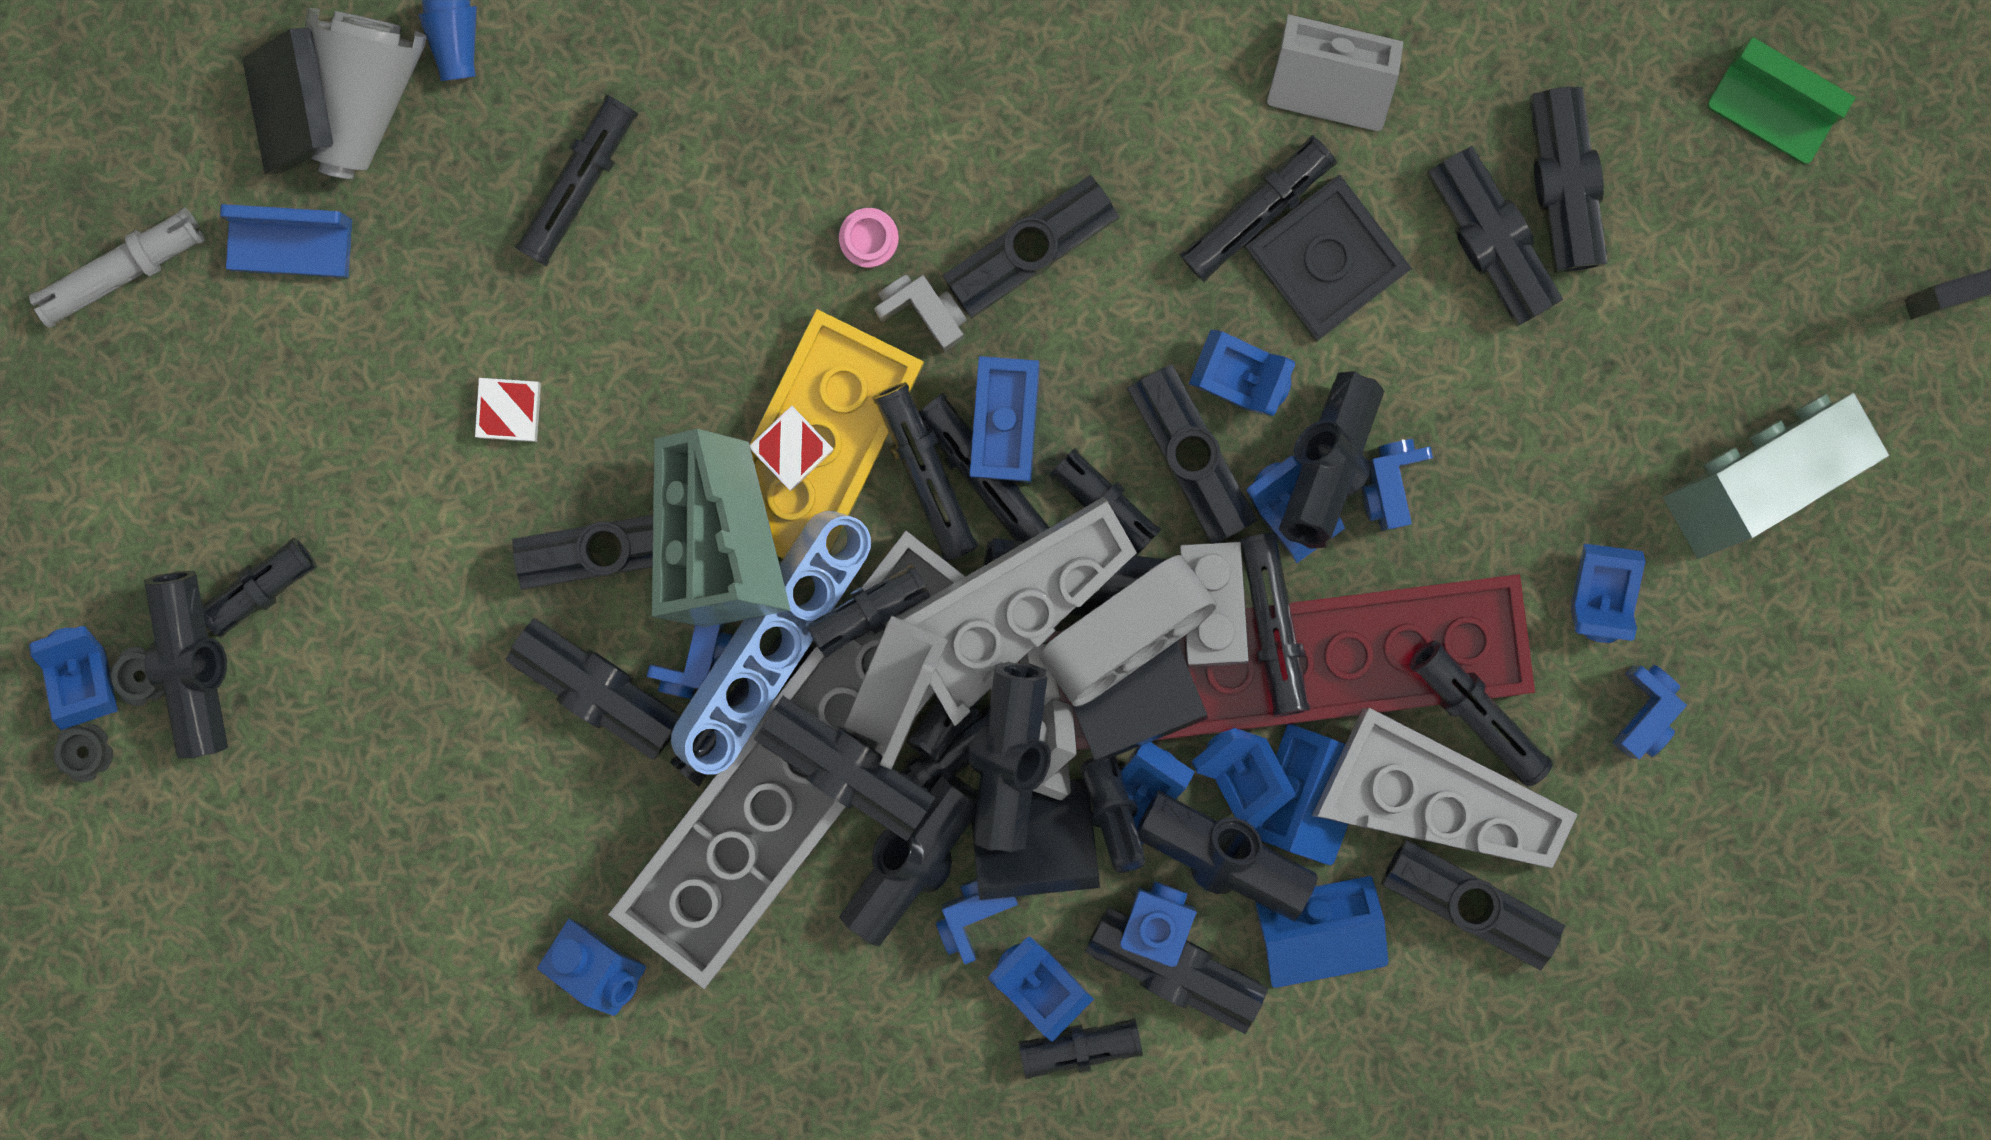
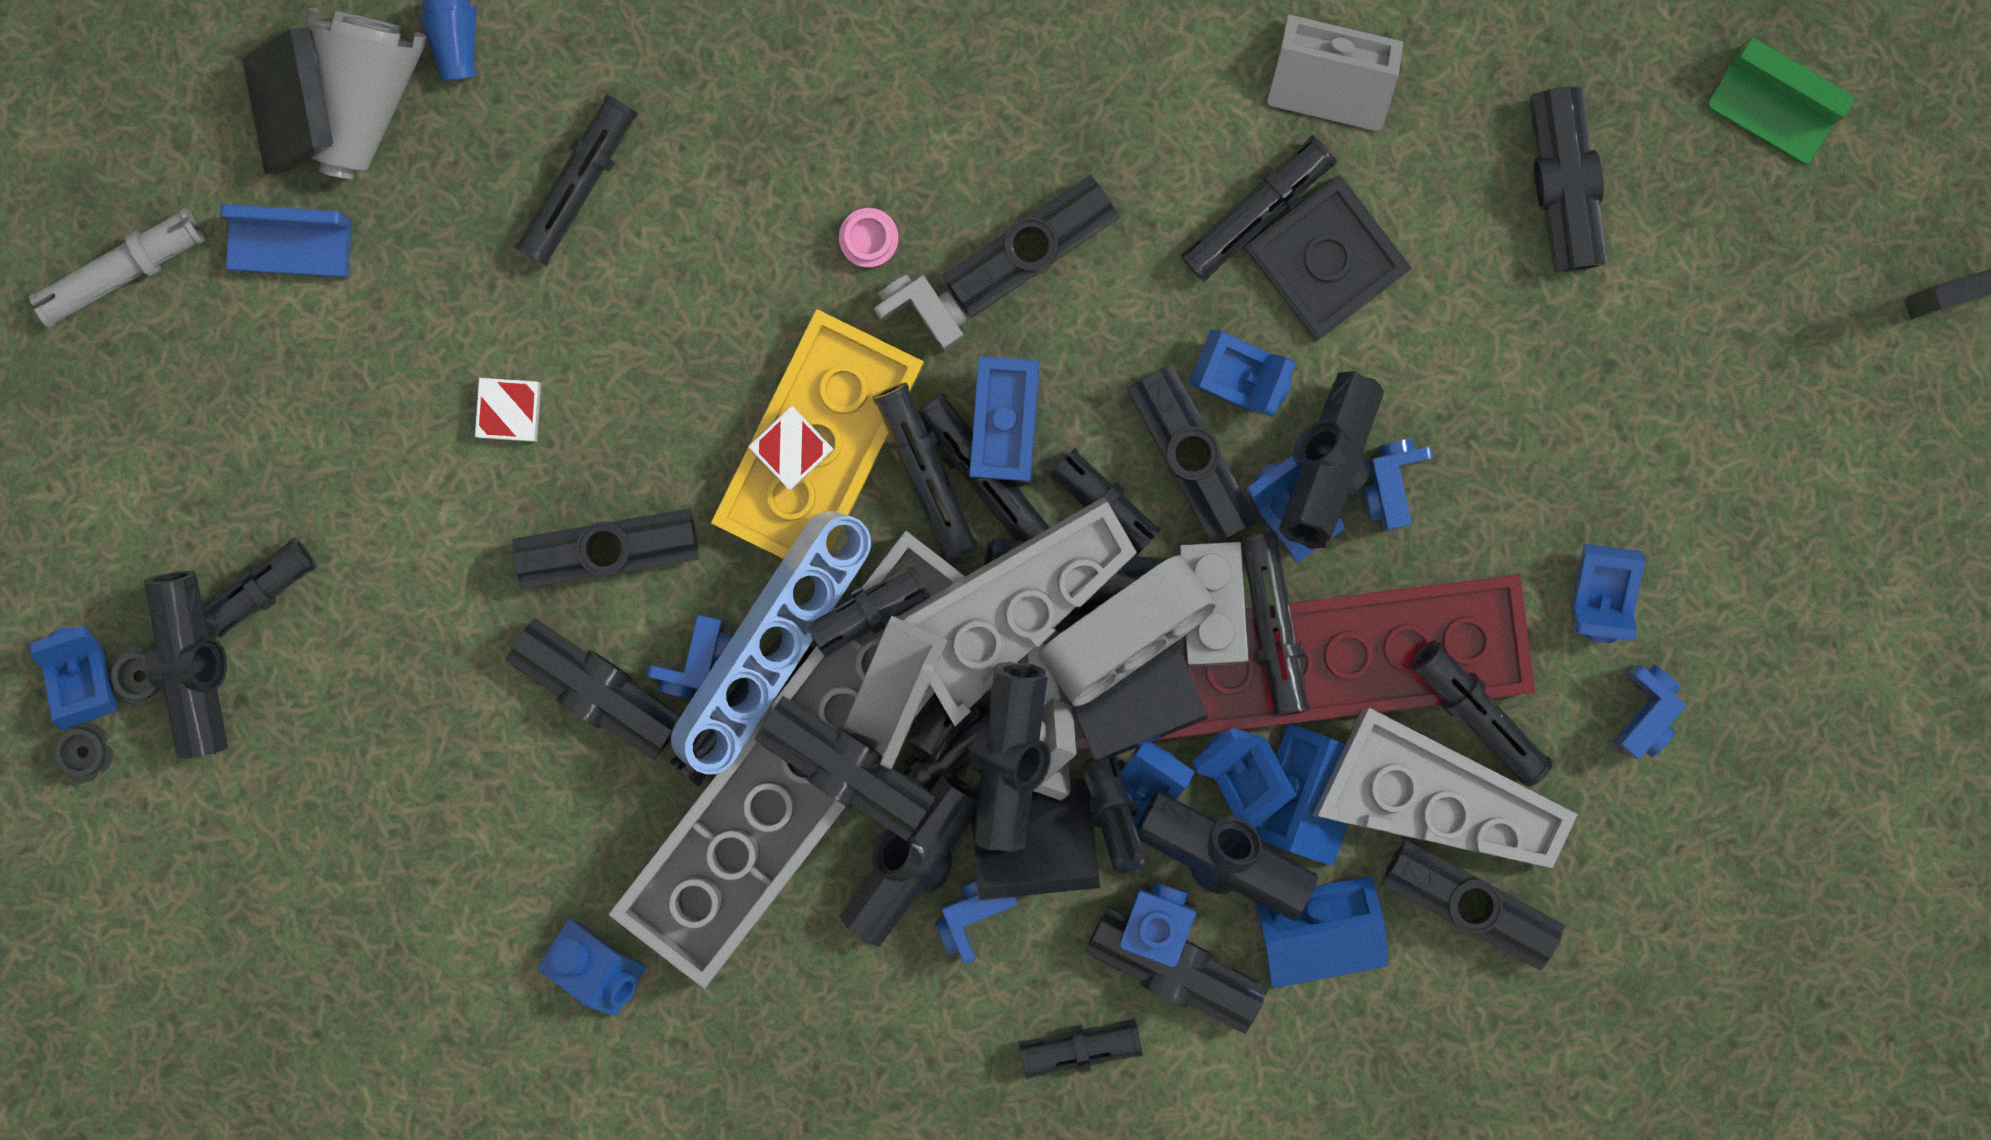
sand green wedge [652,428,791,627] -> none
blue bracket [988,937,1094,1042] -> none
black piece [1426,146,1563,327] -> none
wedge [1663,393,1889,559] -> none

